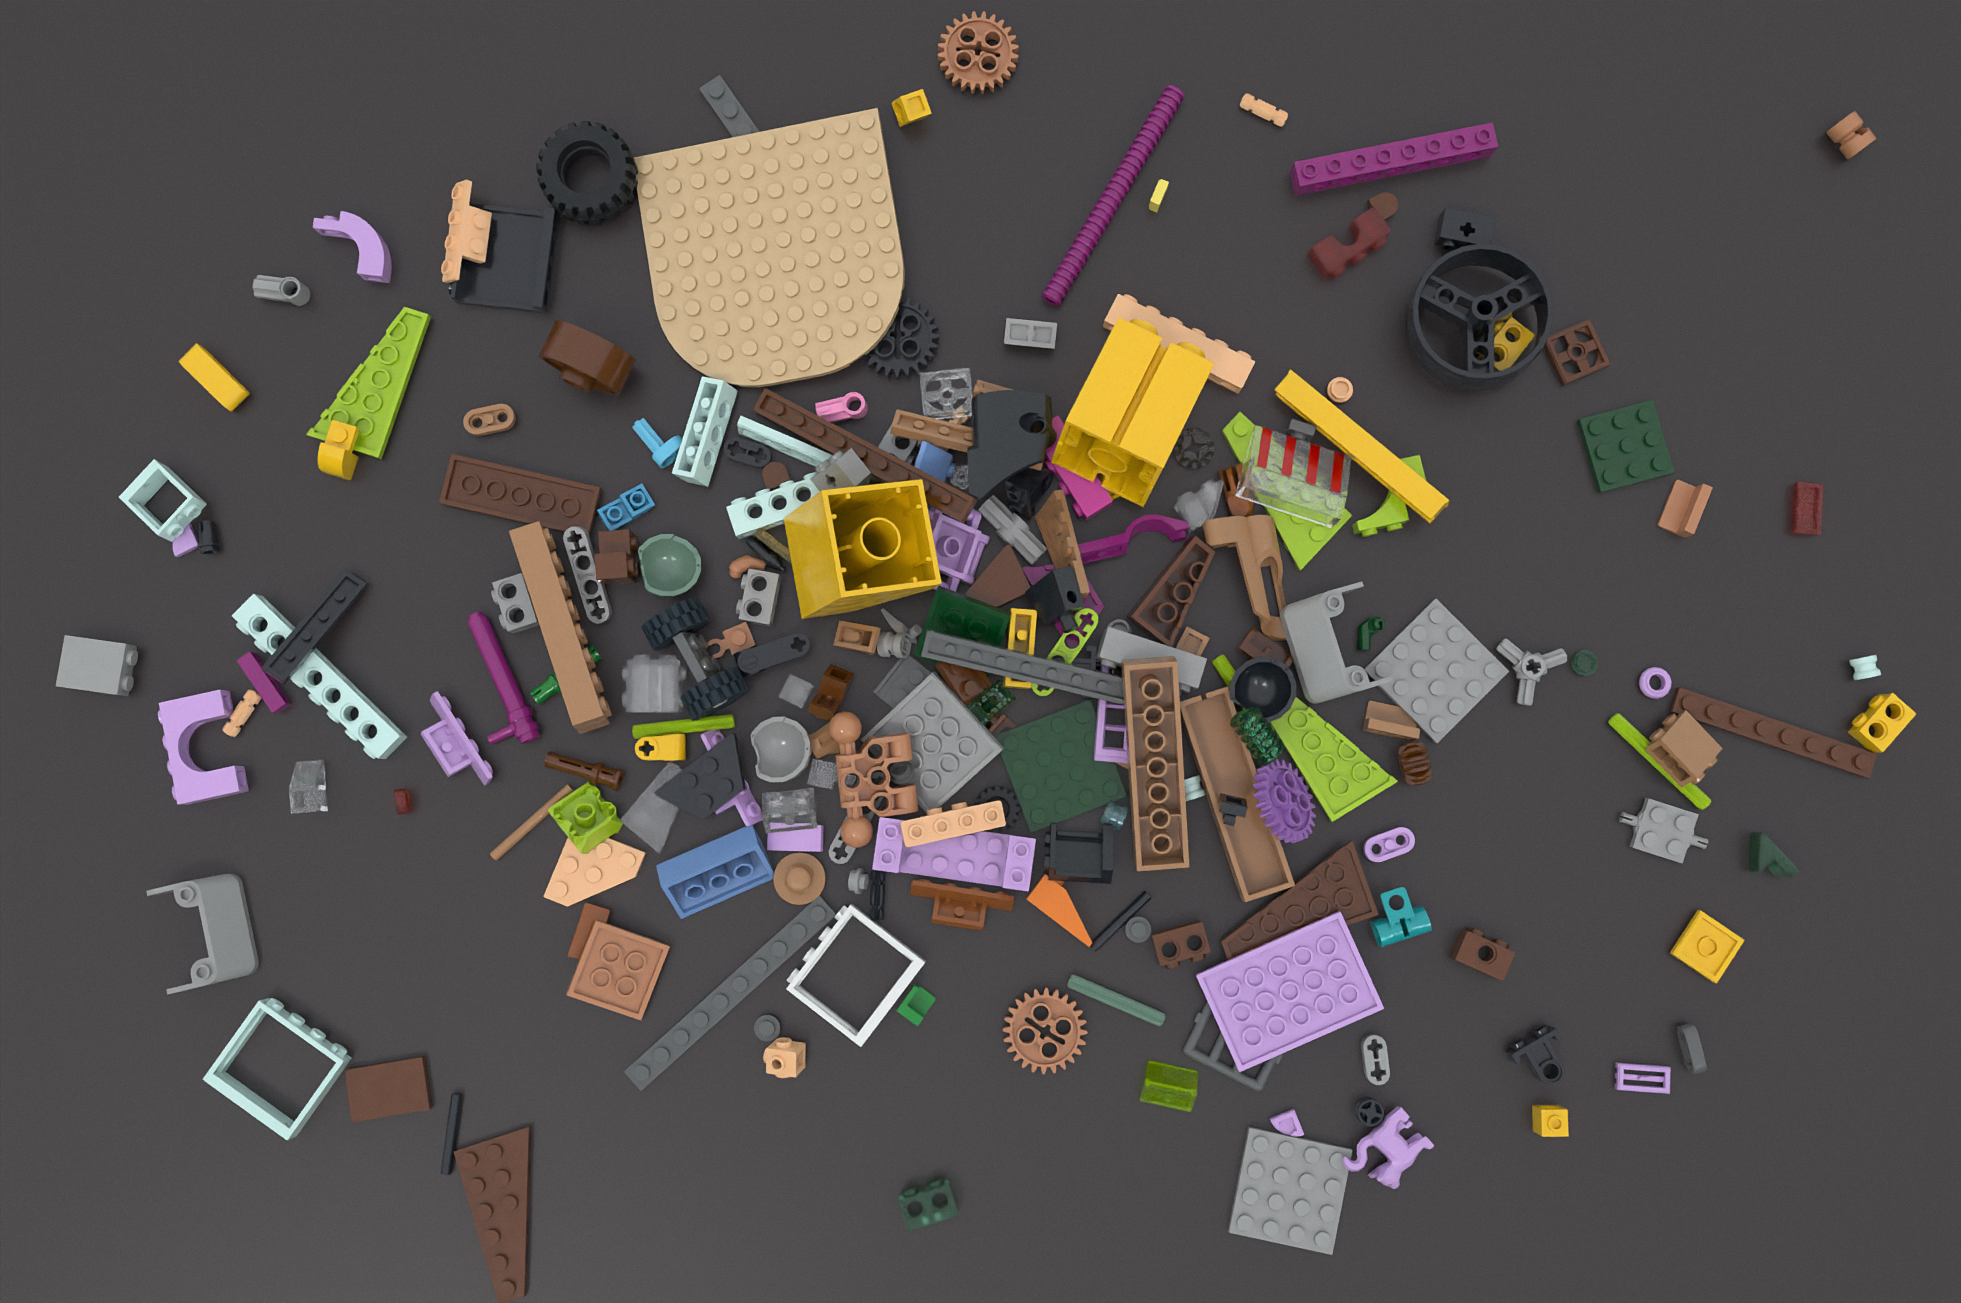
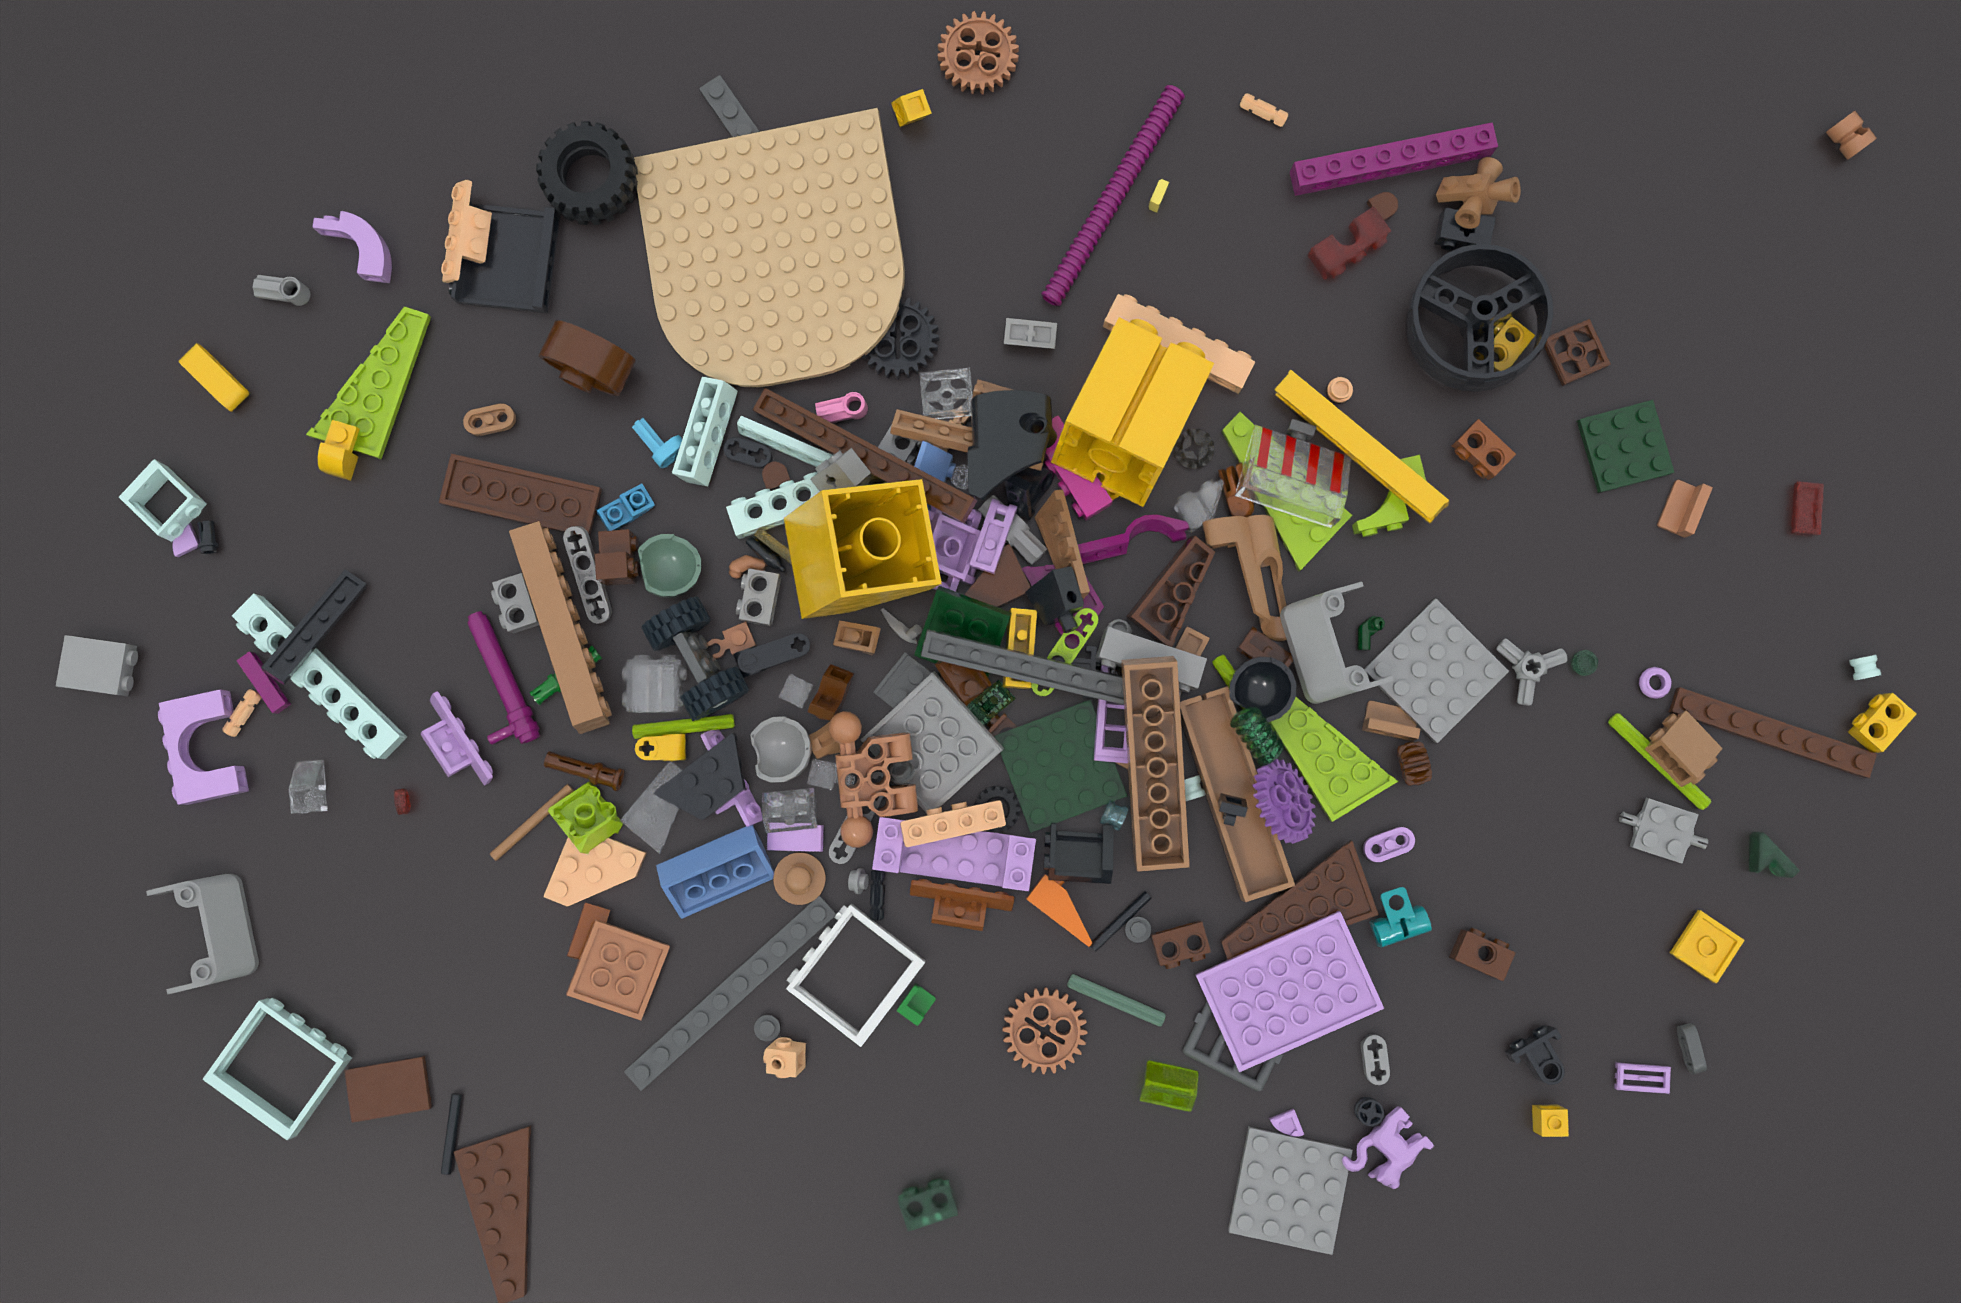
light grey wheel [877,631,911,658] -> none
none -> lavender plate [969,499,1017,574]
none -> medium nougat brick [1436,157,1521,229]
none -> dark orange brick [1451,419,1516,480]

